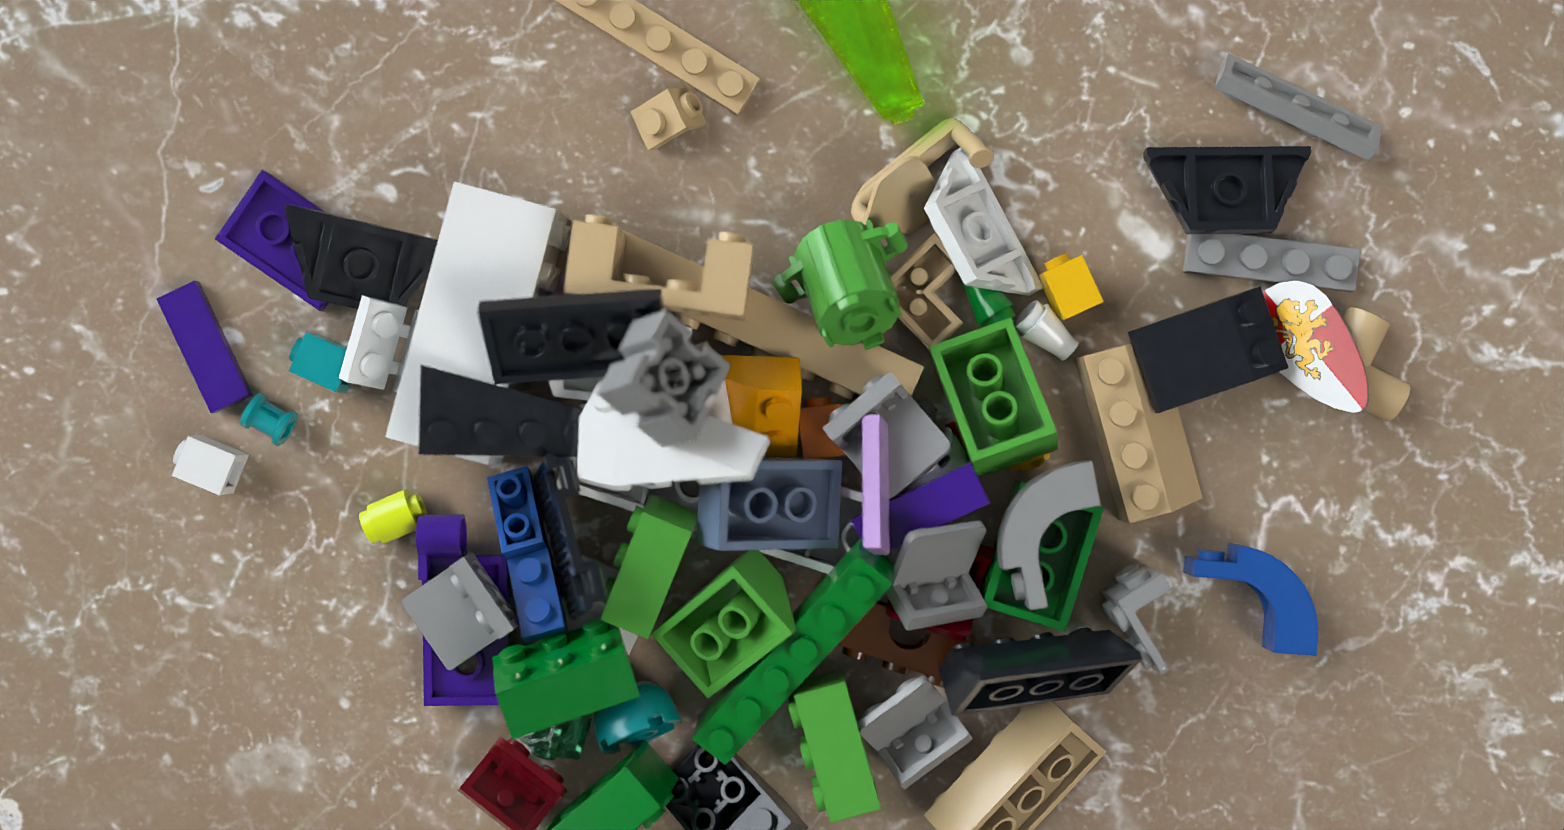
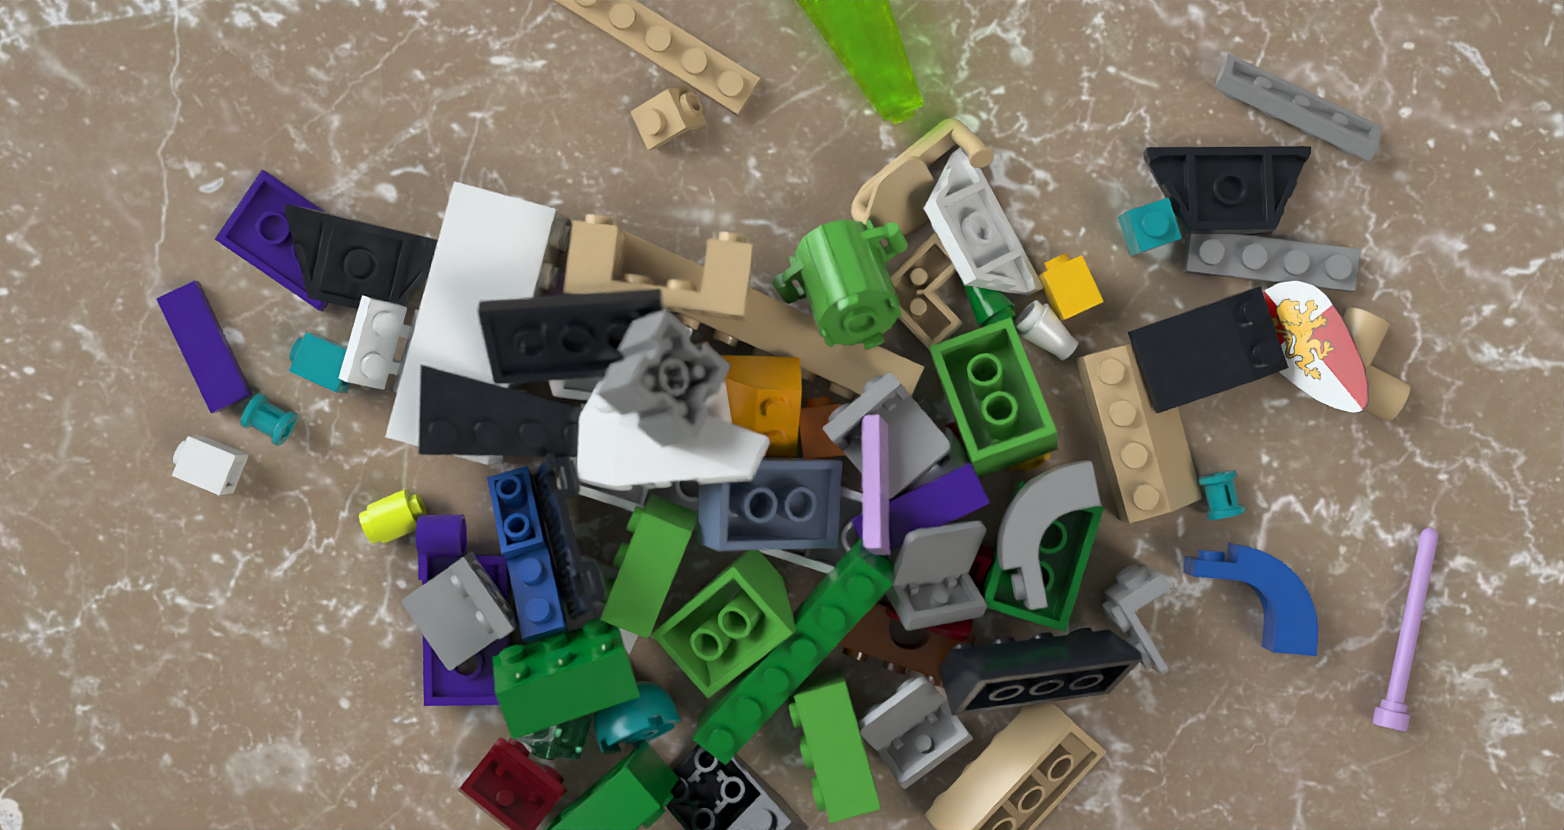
none -> teal brick [1118,197,1182,257]
none -> teal bush [1198,470,1246,520]
none -> lavender piece [1372,528,1439,732]

